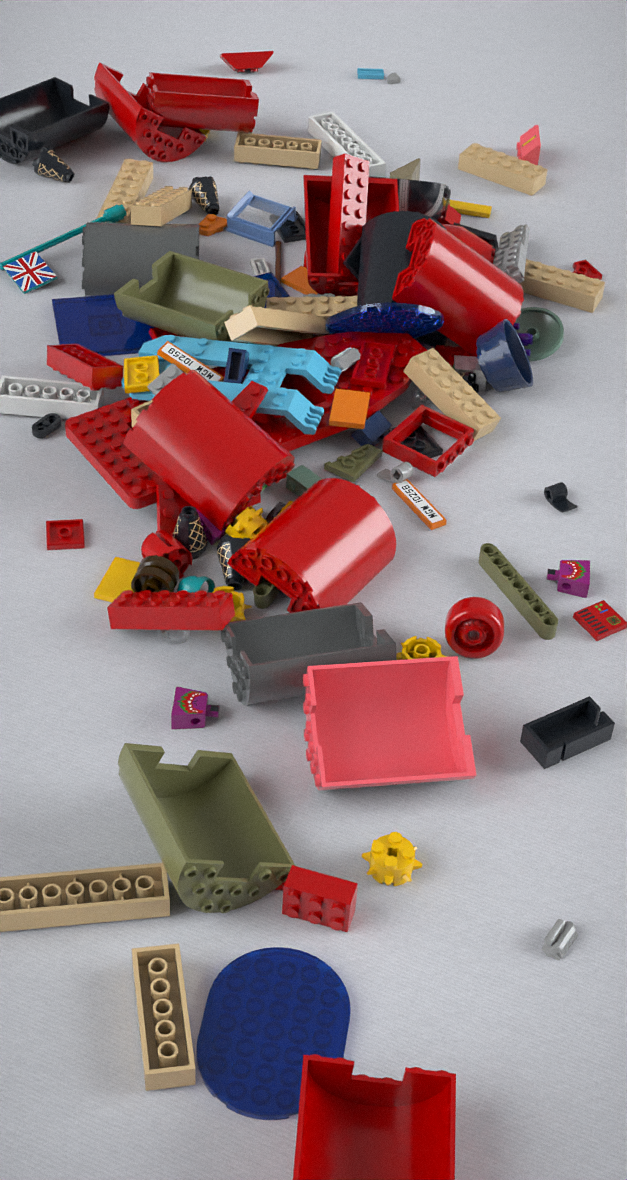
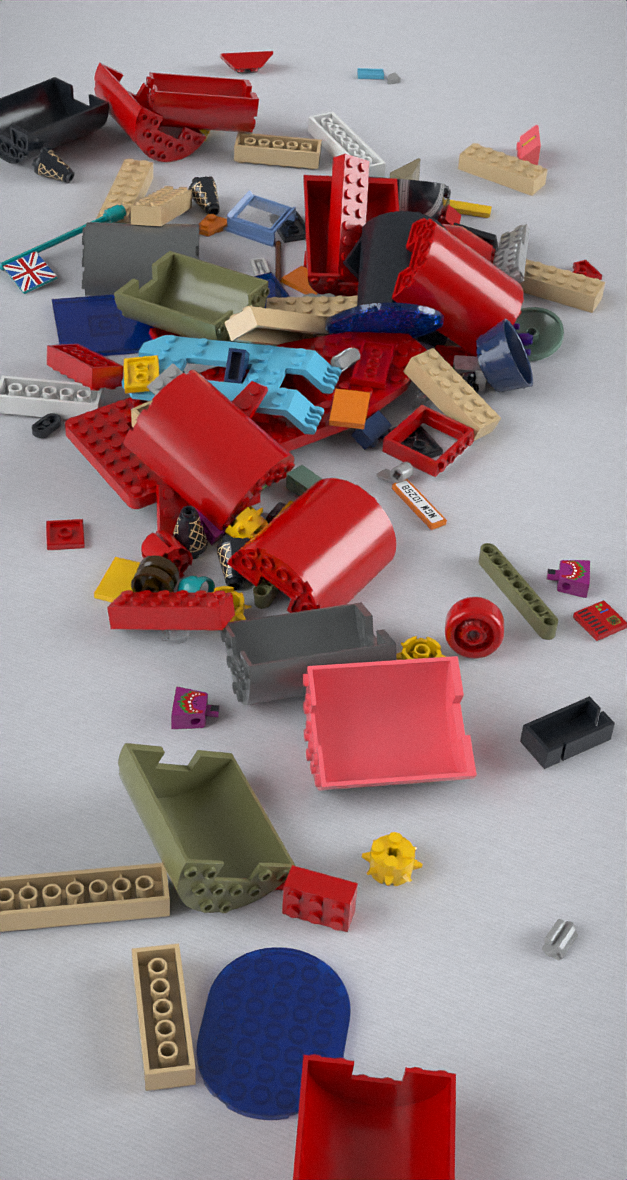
tile [157,341,224,382] -> none
olive wing [324,444,382,483] -> none
black panel [544,482,577,513] -> none

